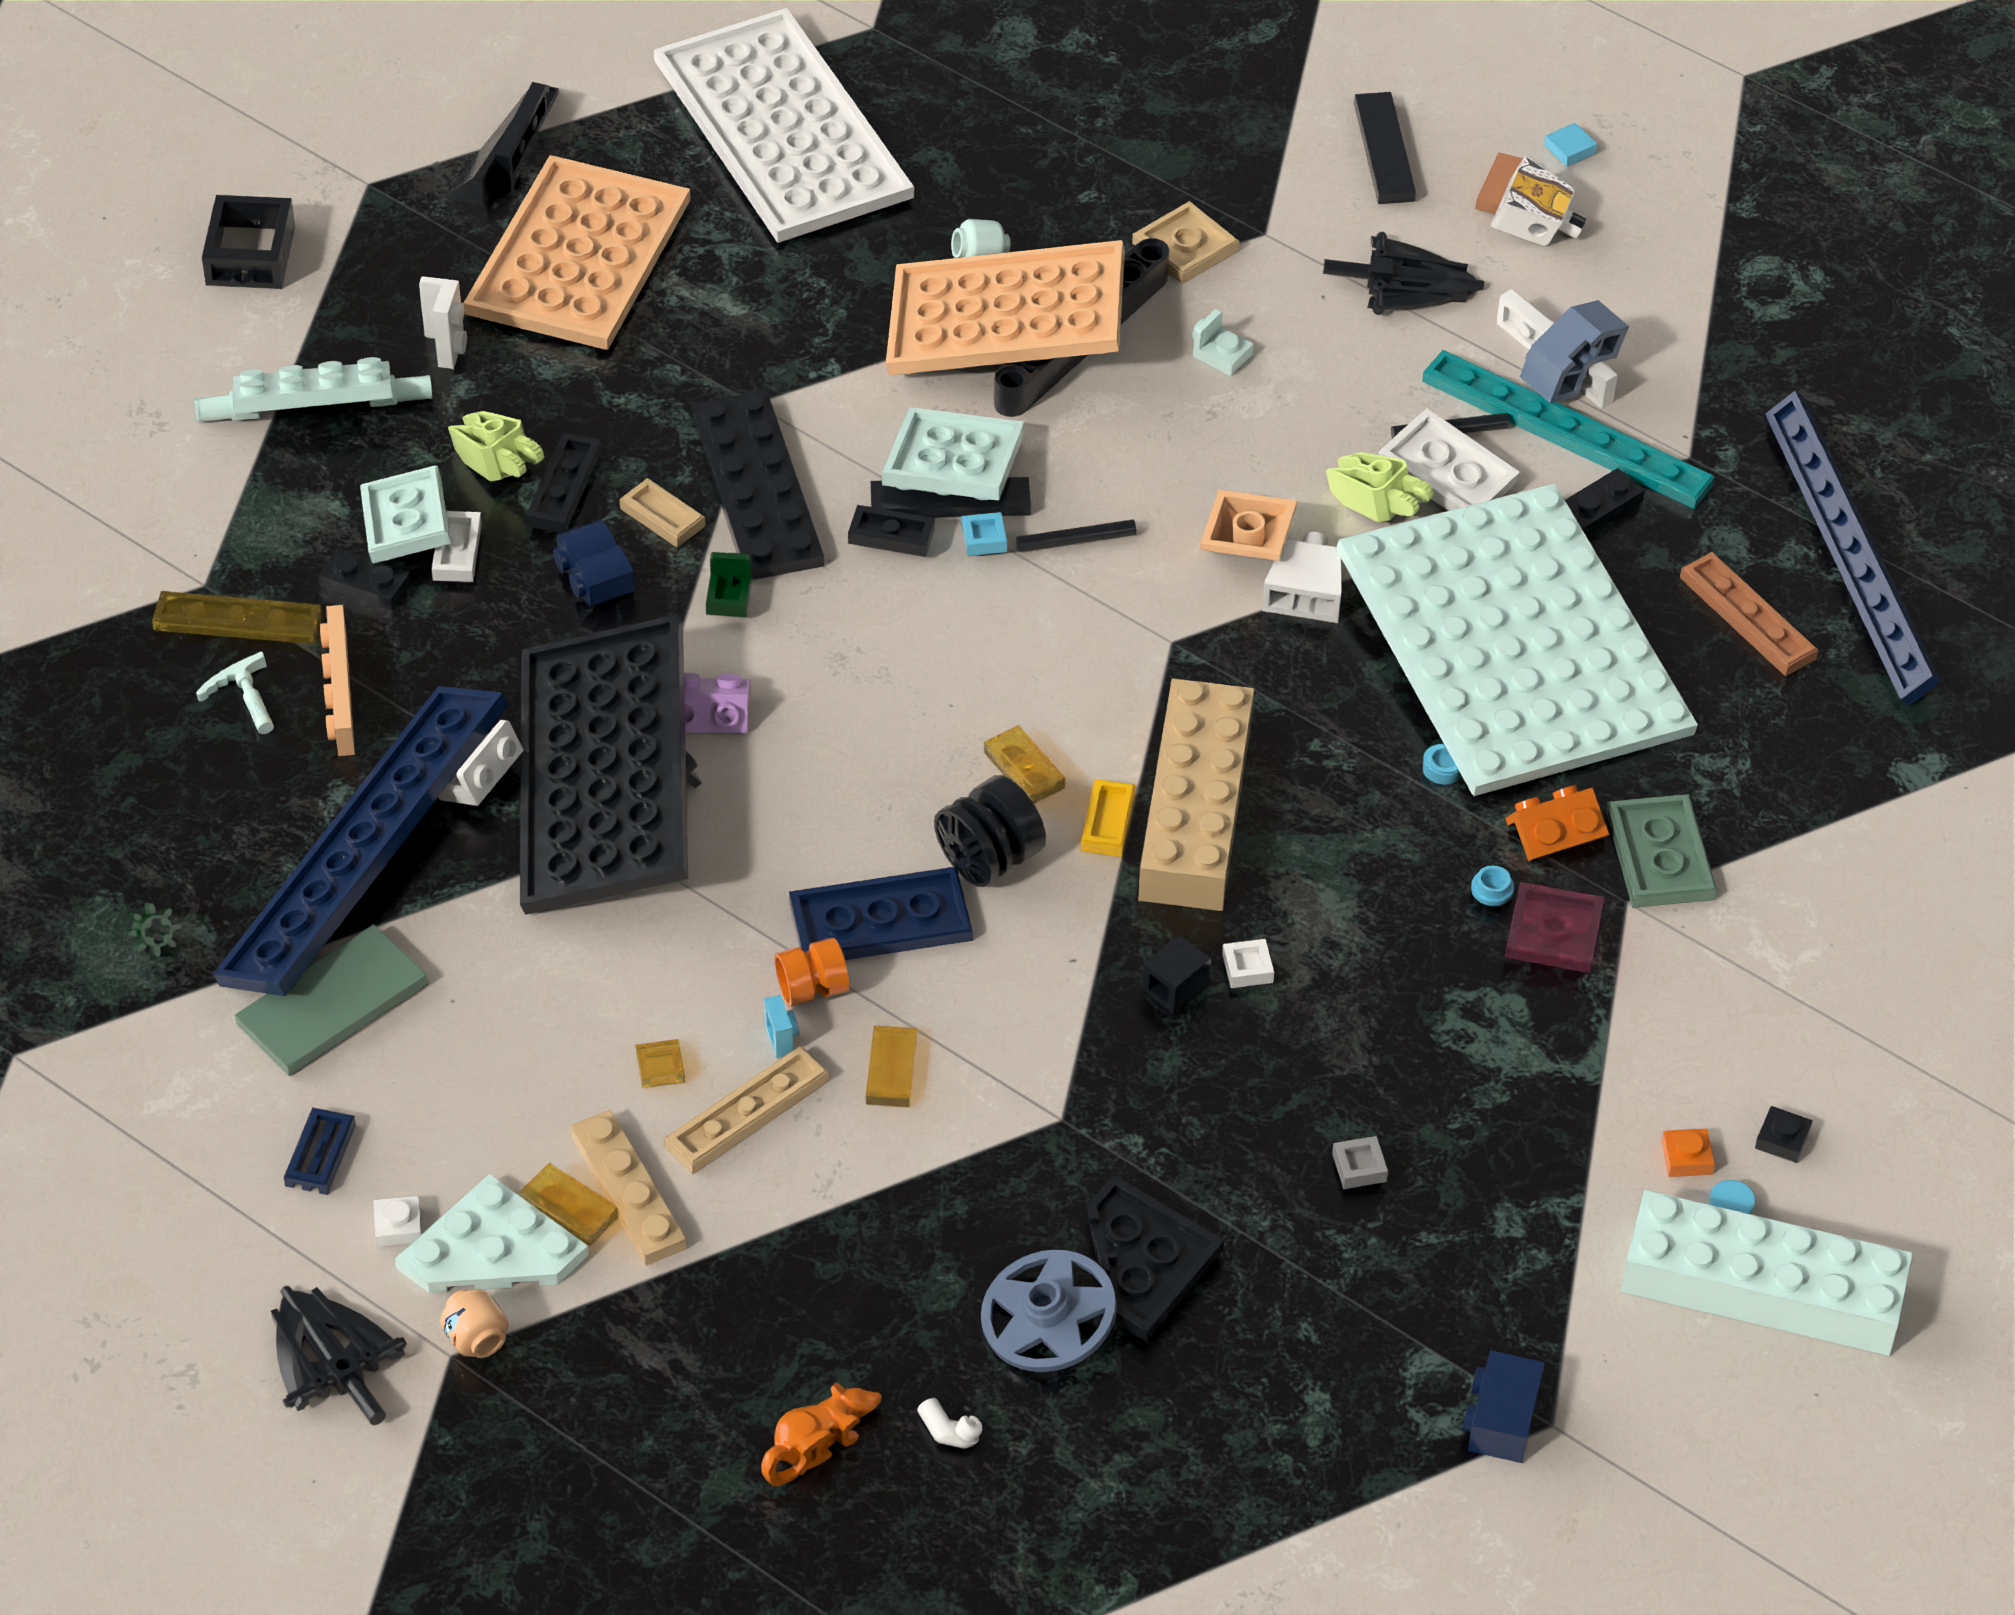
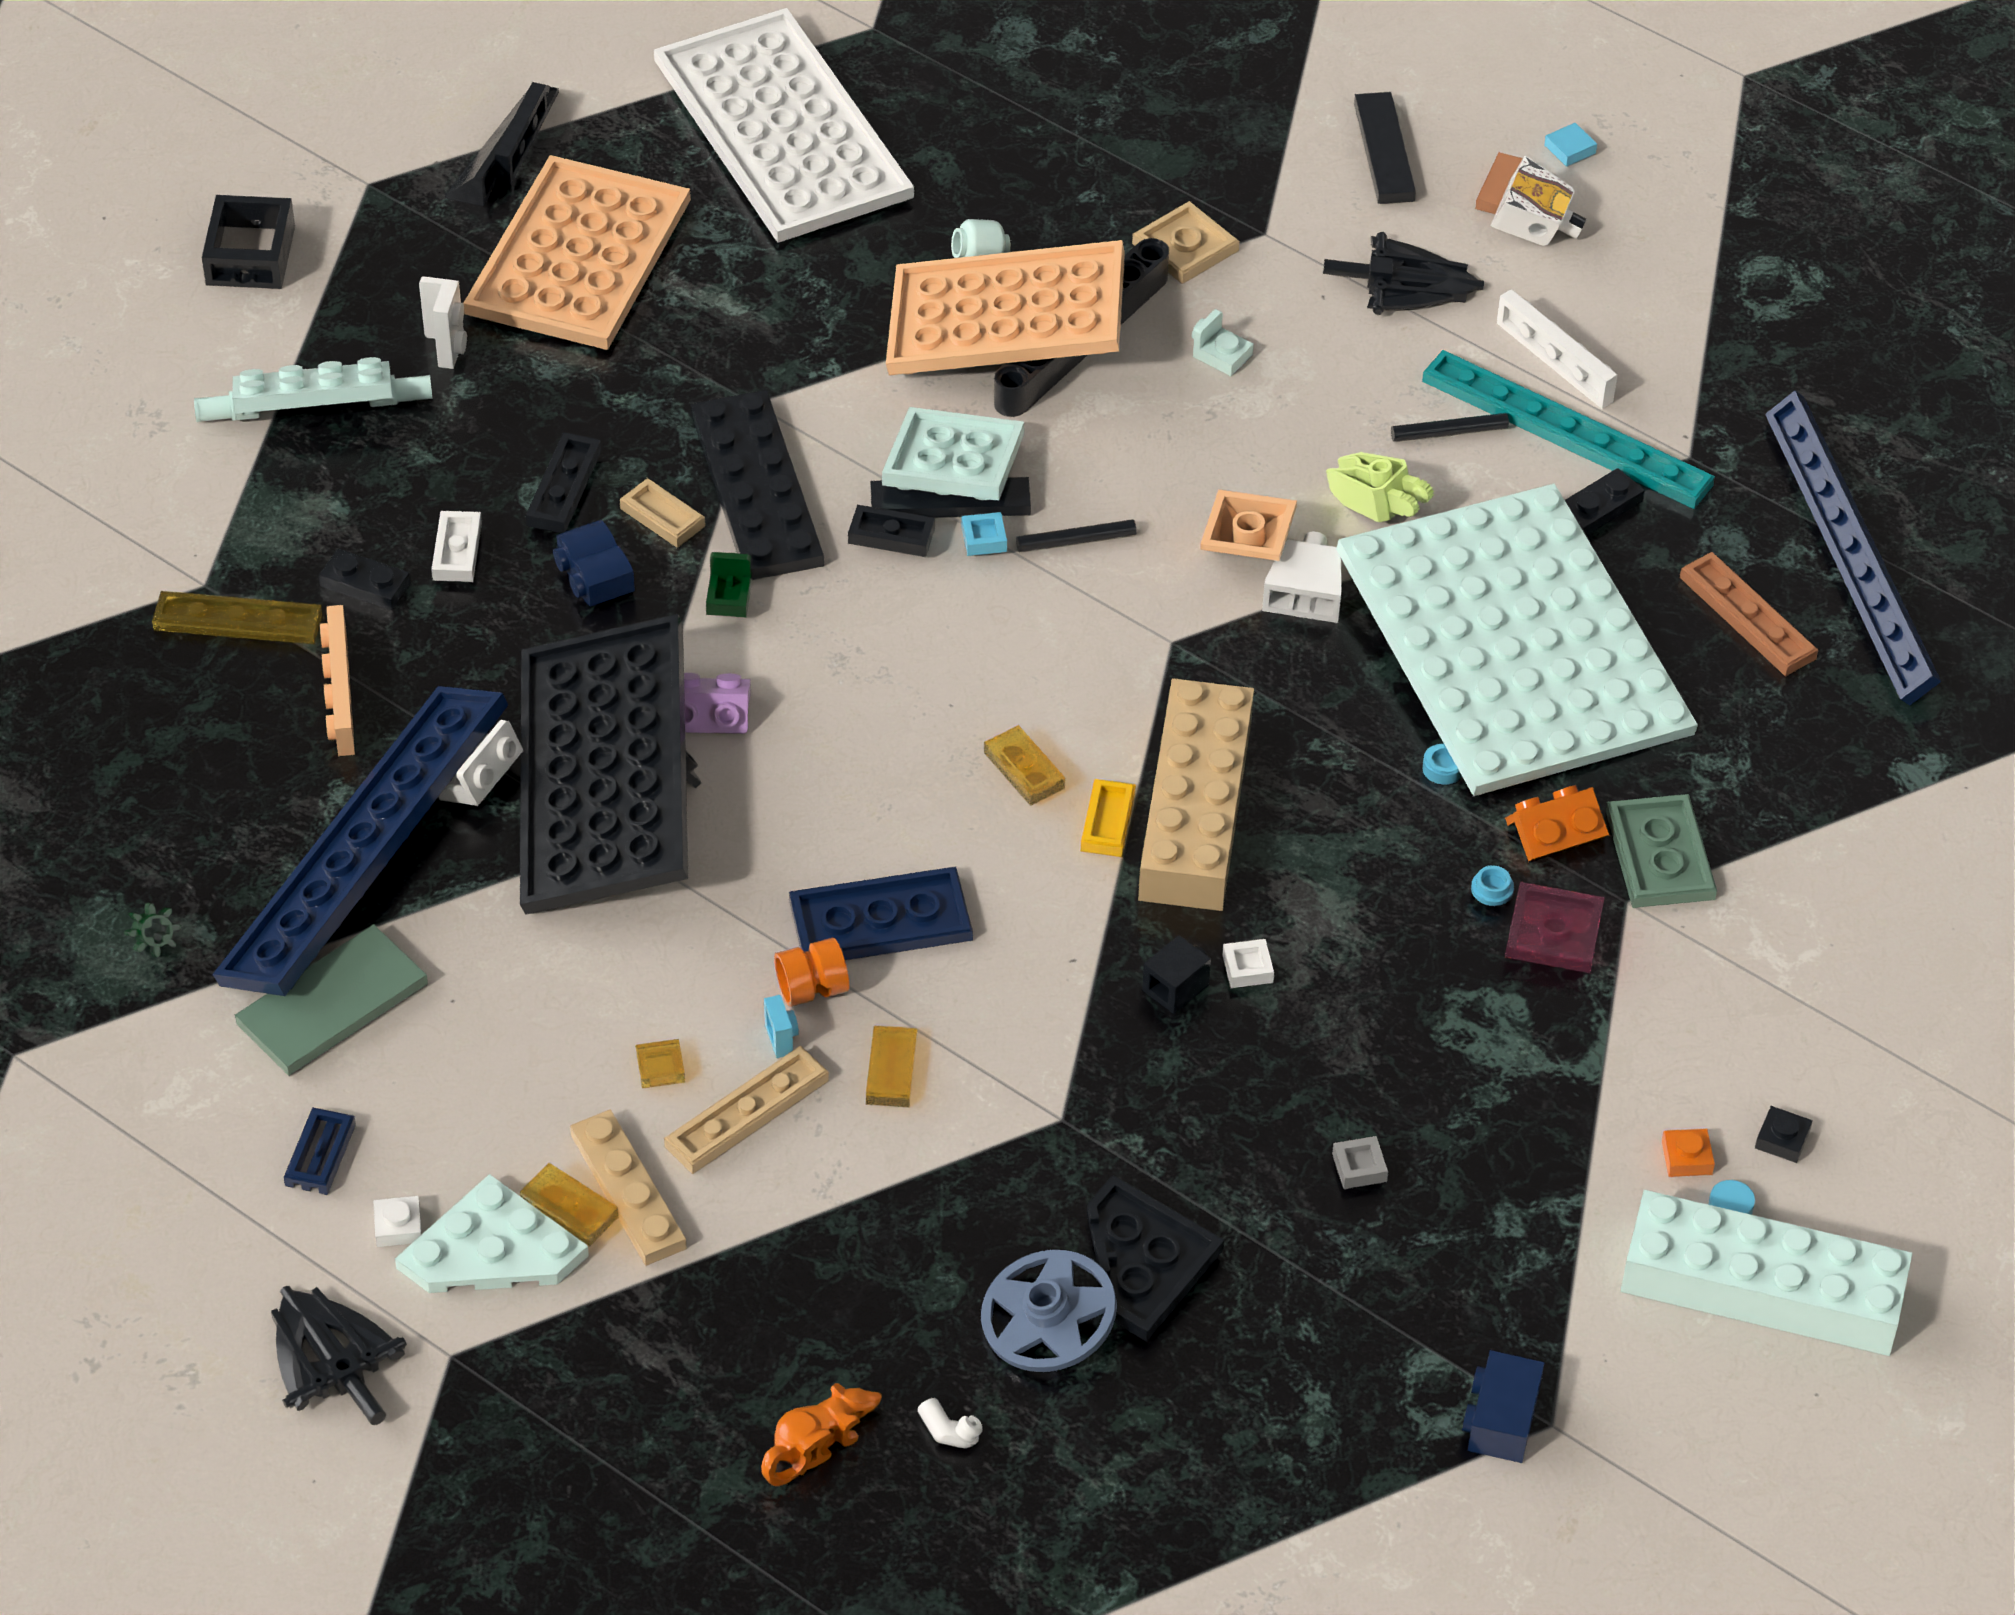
light aqua piece [196,652,274,734] -> none
light aqua tile [360,466,451,564] -> none
light nougat head [440,1289,509,1358] -> none
yellowish green hinge [448,411,545,481] -> none
black wheel [934,775,1046,887] -> none
white plate [1378,408,1520,511] -> none
sand blue brick [1520,300,1629,403] -> none

